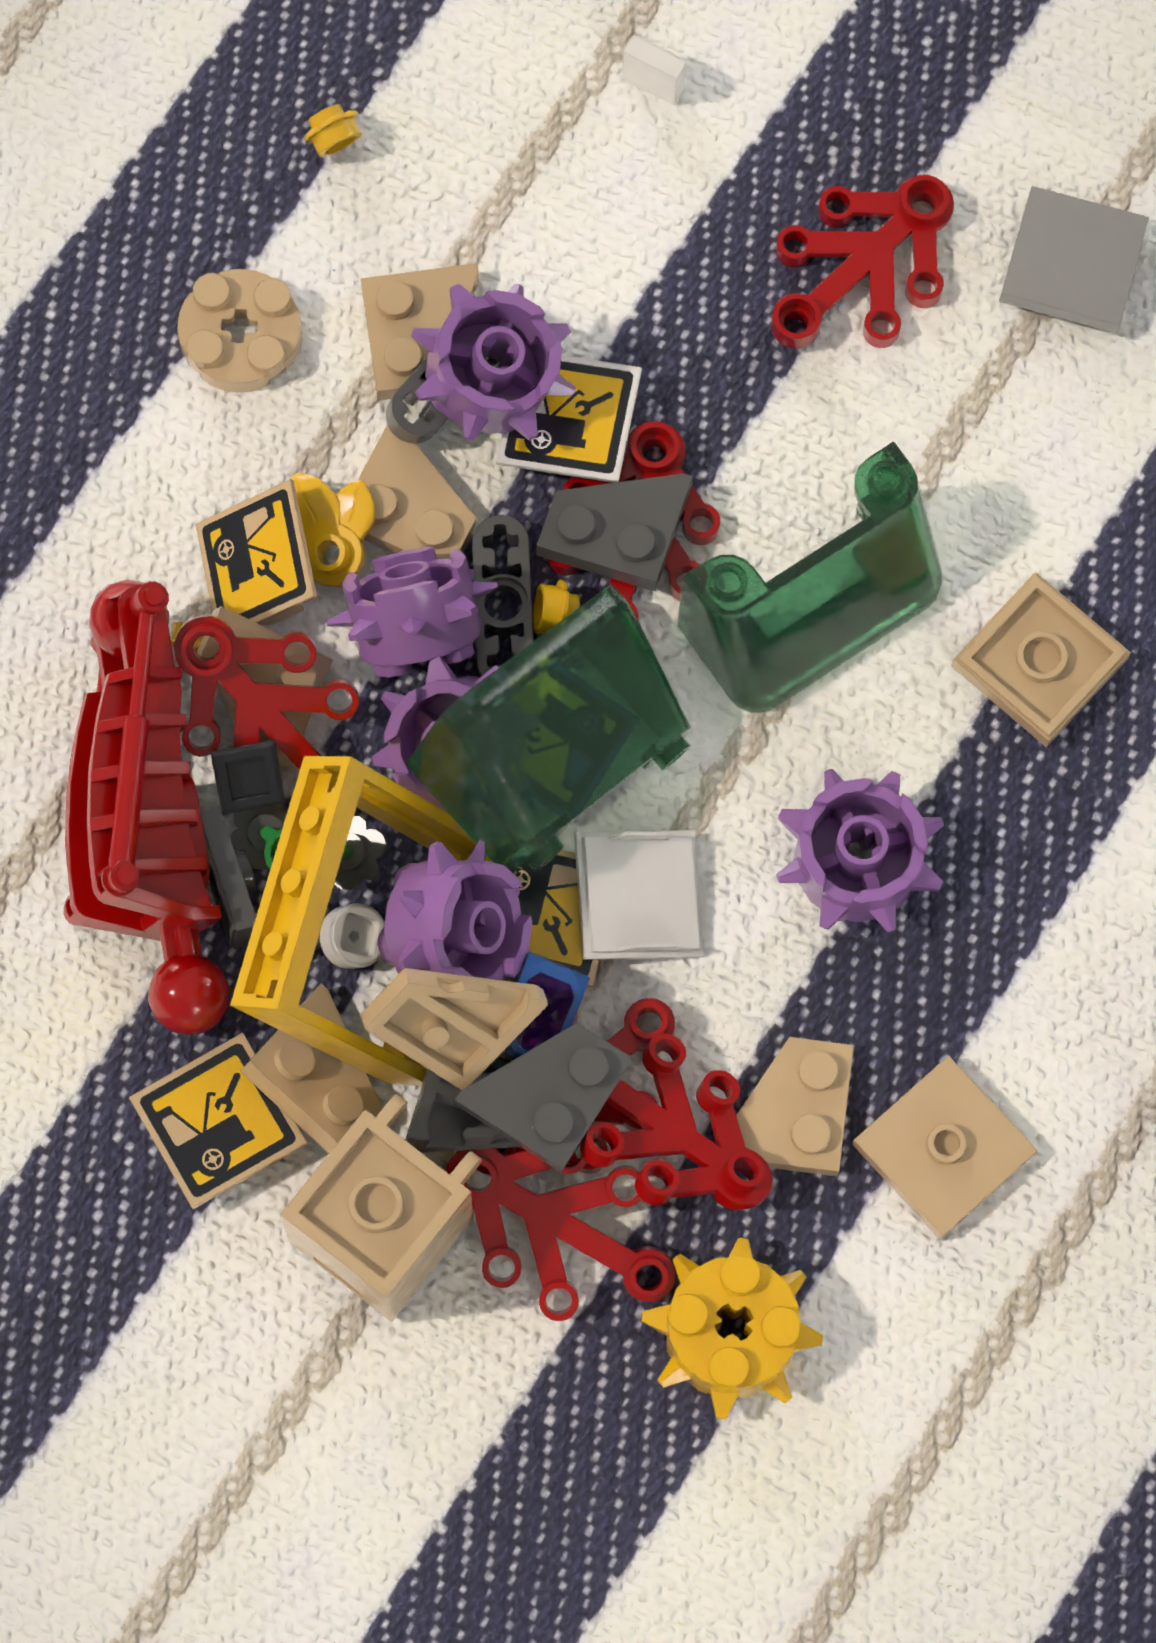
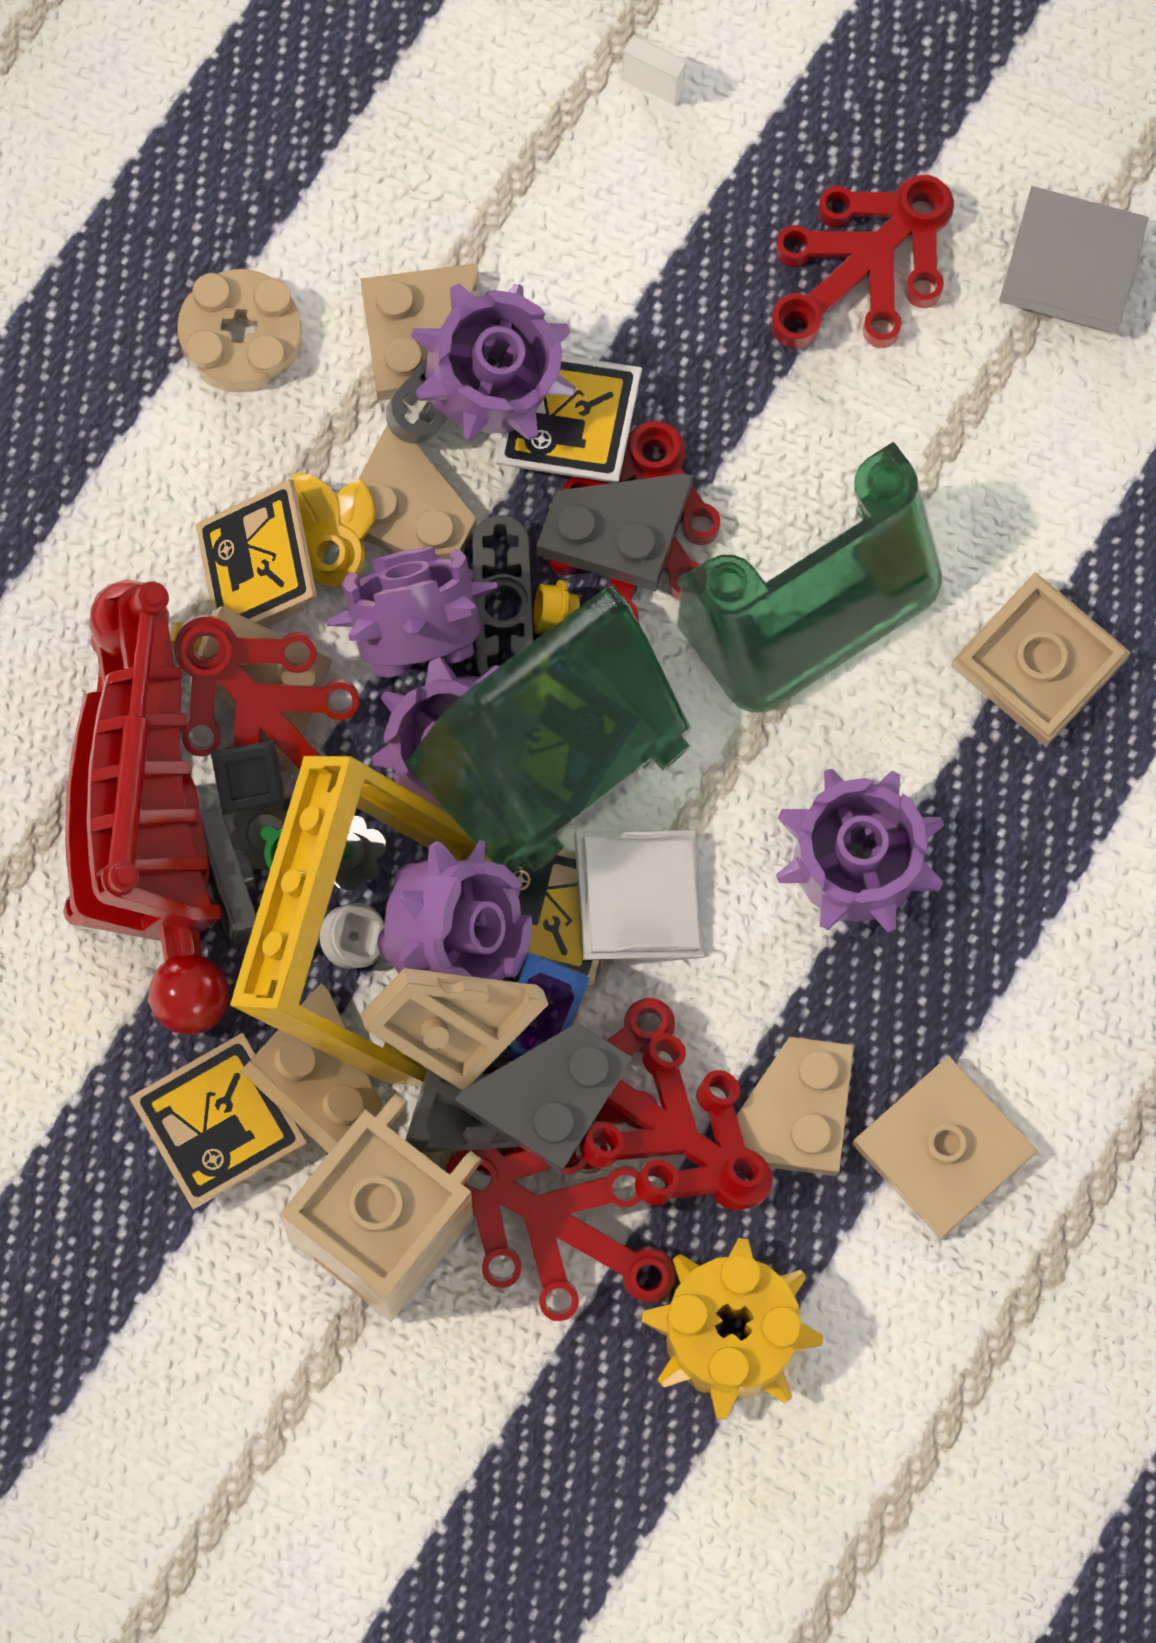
yellow plate [304,104,362,157] -> none

